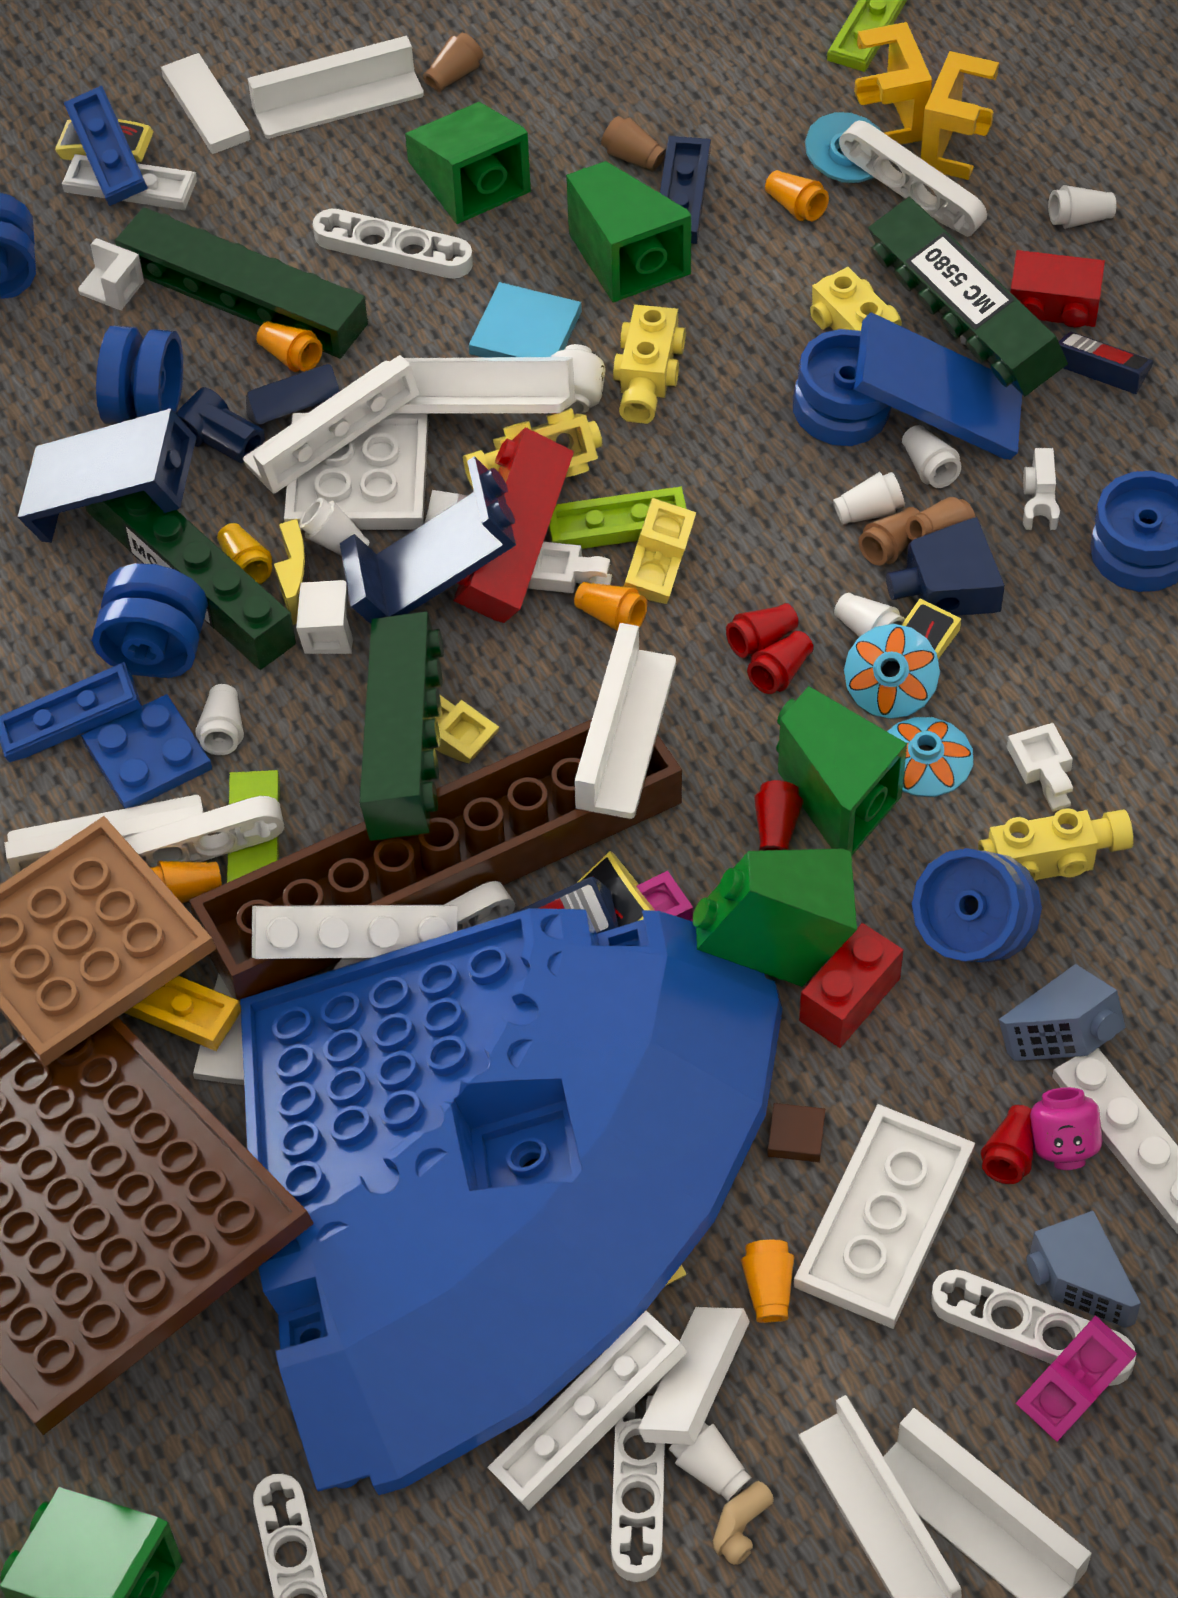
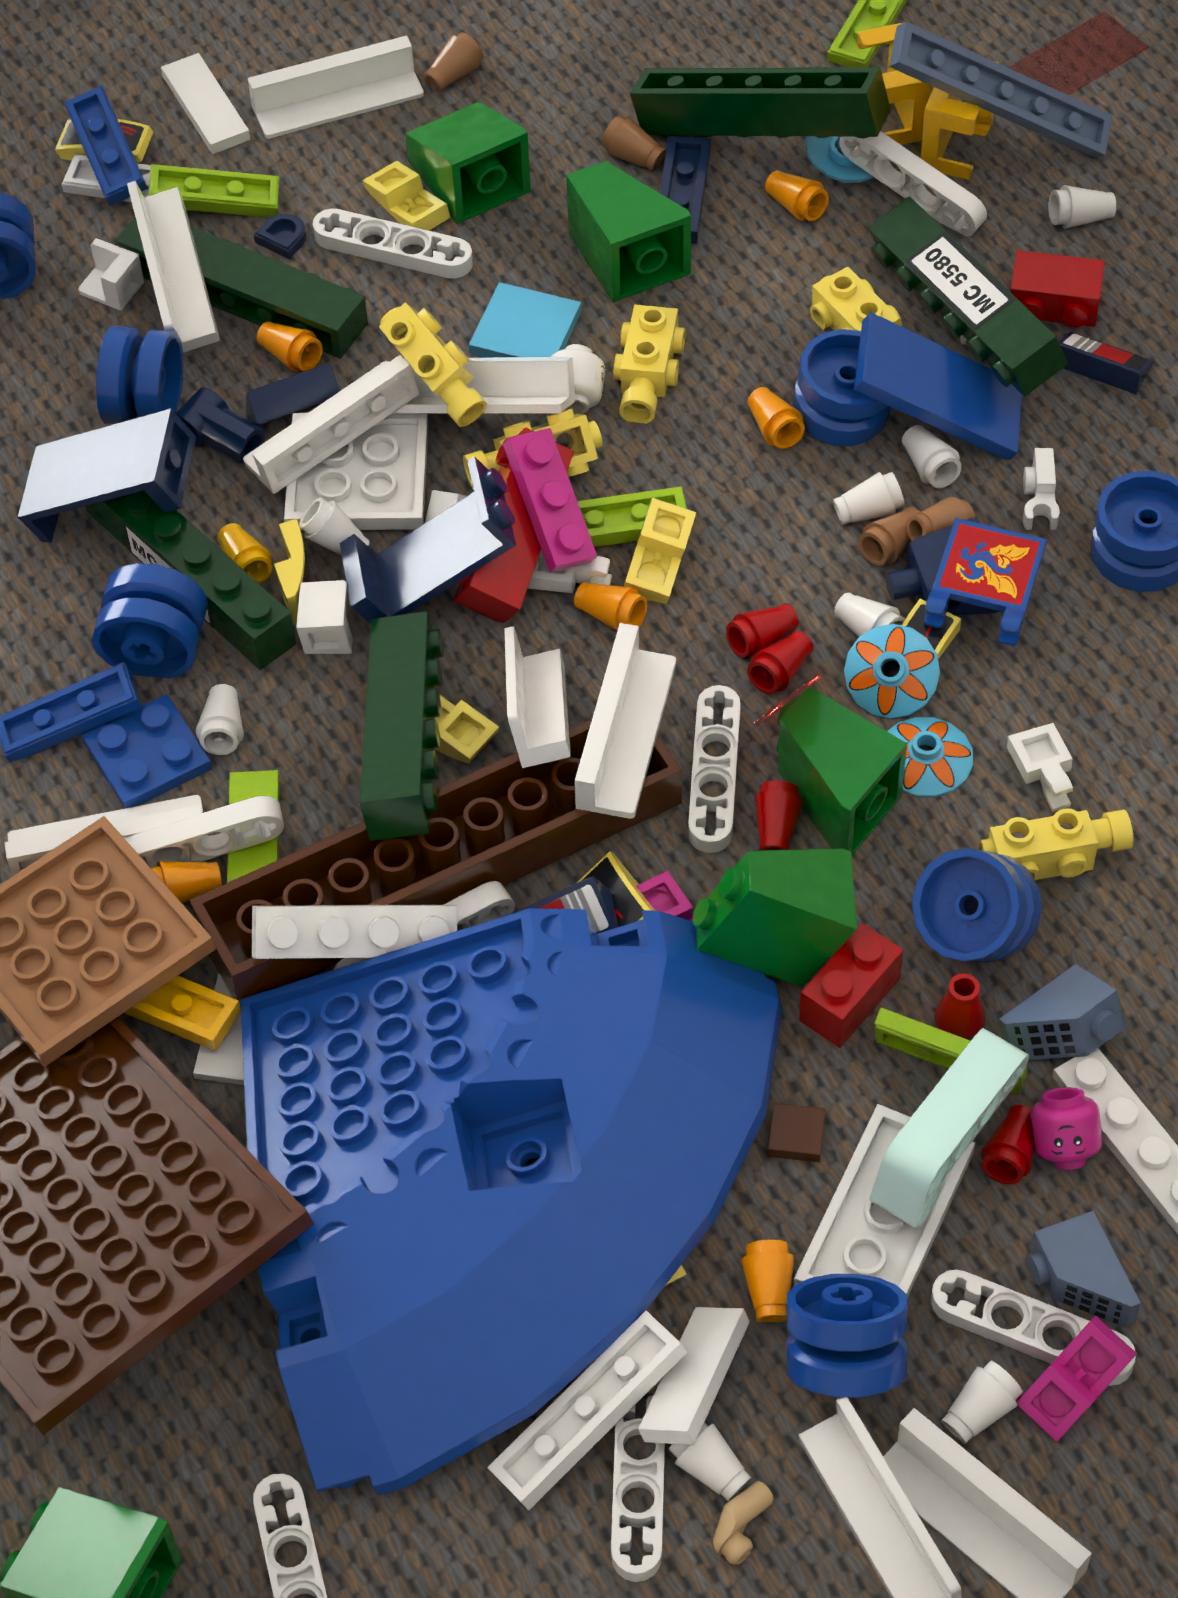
none -> white panel [127,181,220,353]
none -> lime tile [149,164,279,217]
none -> dark blue tile [254,214,306,259]
none -> light yellow slope [362,161,451,231]
none -> light yellow brick [379,302,487,427]
none -> dark pink plate [503,428,597,573]
none -> white panel [504,626,571,768]
none -> dark green brick [630,67,891,138]
none -> white beam [688,685,741,853]
none -> light orange cone [747,387,805,449]
none -> clear red piece [754,668,823,726]
none -> blue wheel [787,1274,908,1397]
none -> light aqua beam [870,1028,1029,1229]
none -> lime tile [874,1008,1028,1095]
none -> sand blue plate [889,22,1113,158]
none -> flag [924,518,1047,646]
none -> red cone [934,973,986,1039]
none -> white cone [941,1361,1023,1444]
none -> clear red piece [1008,11,1149,95]

